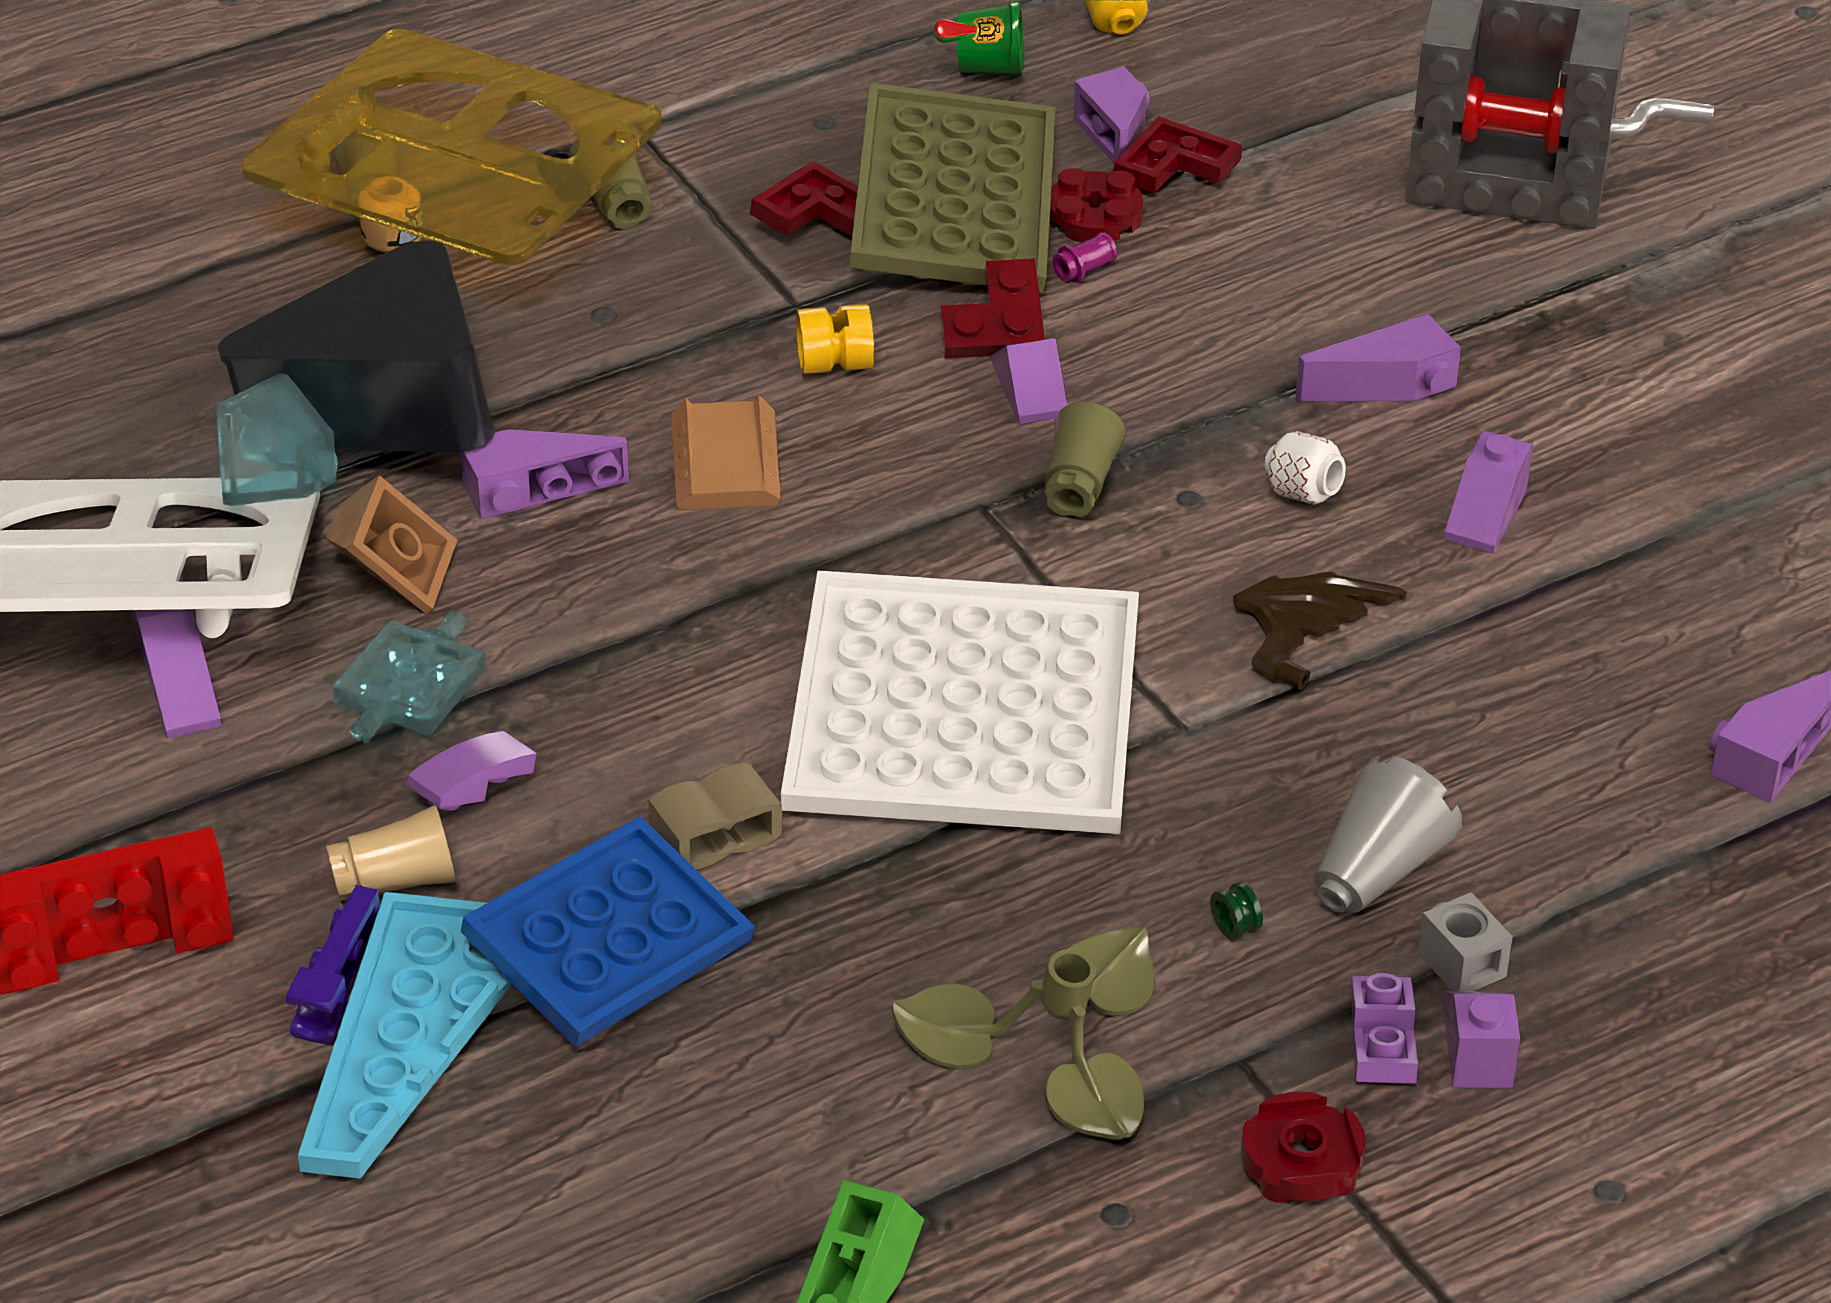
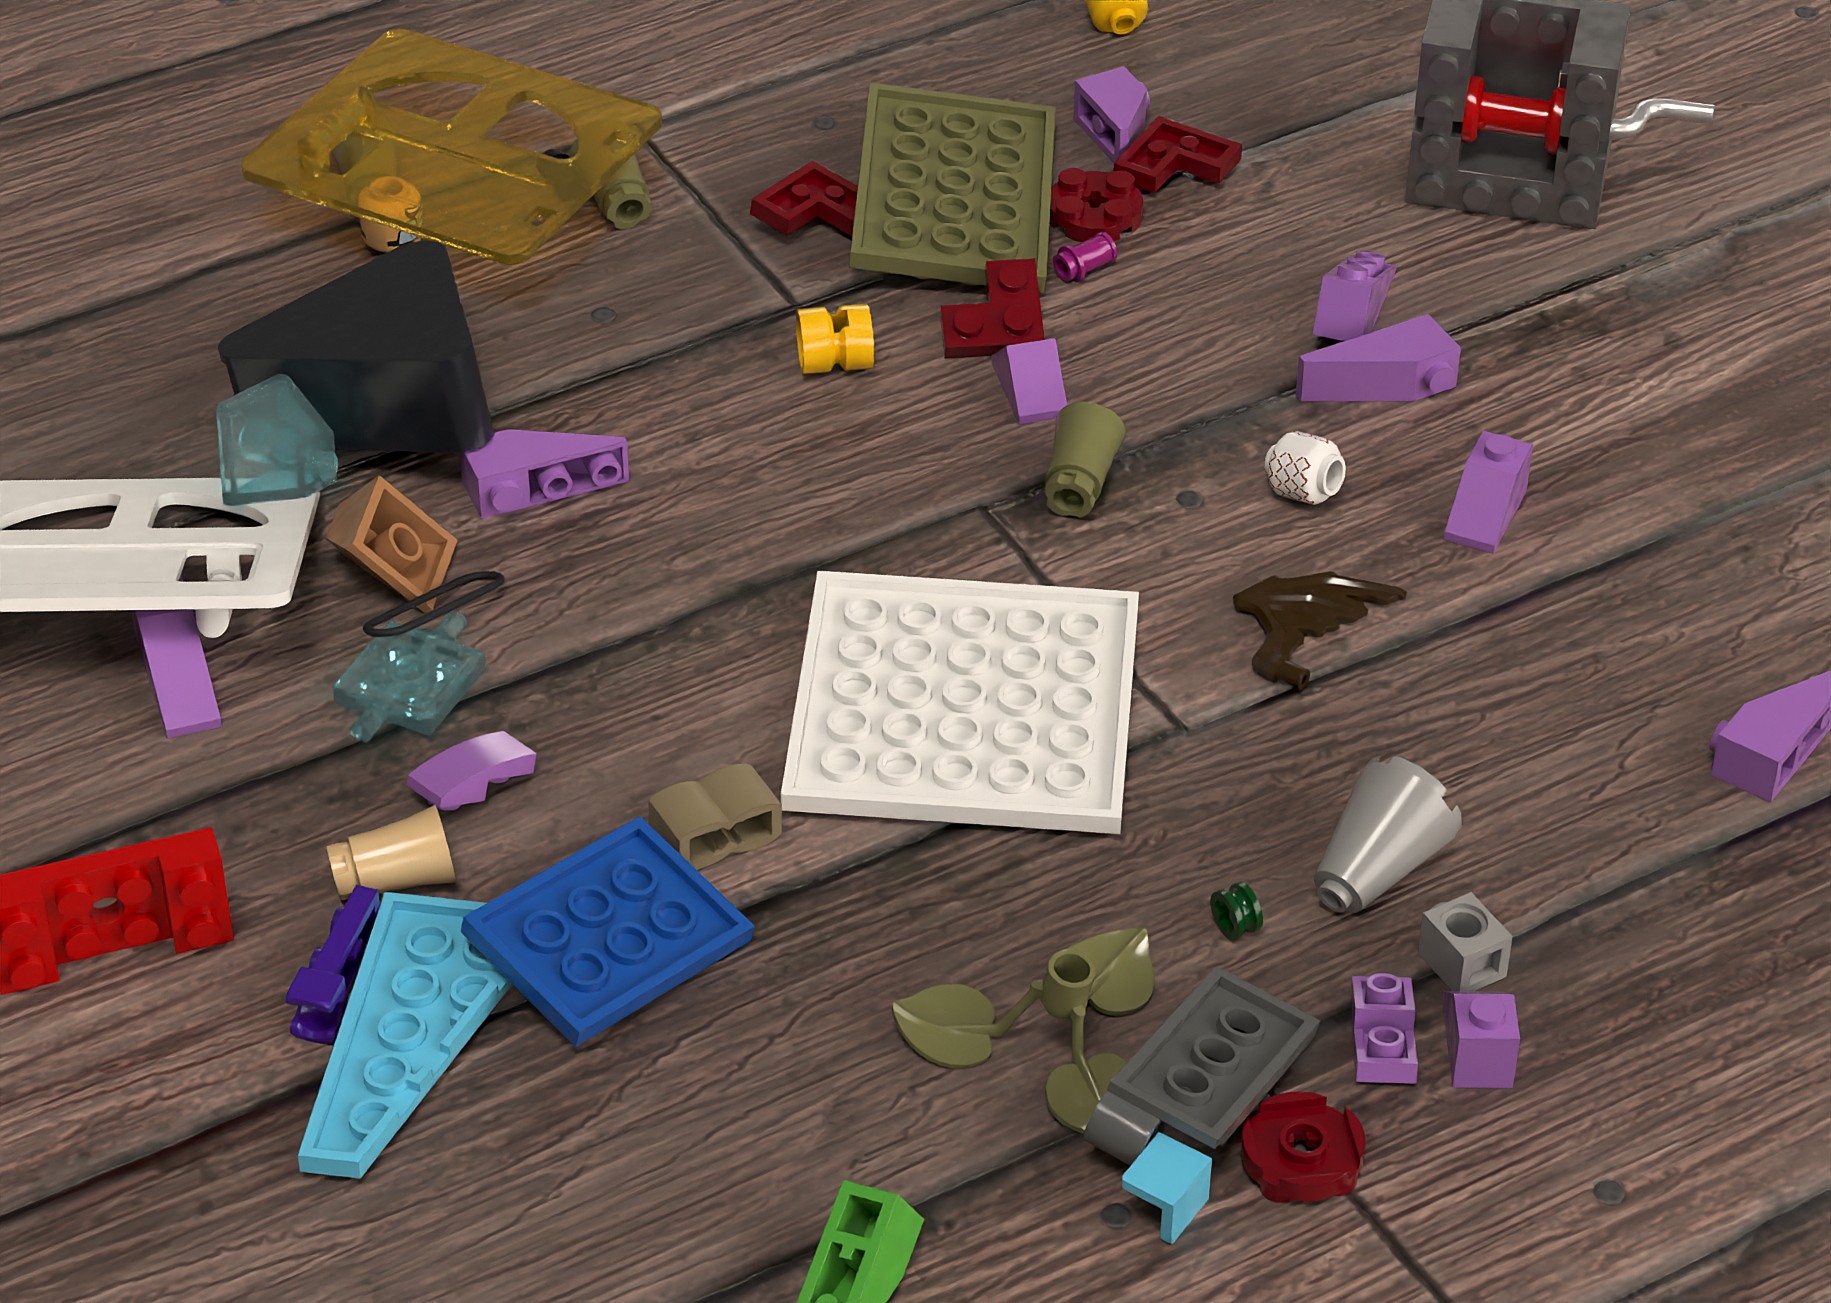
medium nougat slope [671,394,781,510] -> none
green hat [933,1,1024,76] -> none
none -> black piece [363,571,505,637]
none -> dark grey hinge [1084,966,1320,1166]
none -> medium azure panel [1121,1132,1212,1244]
none -> medium lavender slope [1312,251,1397,341]

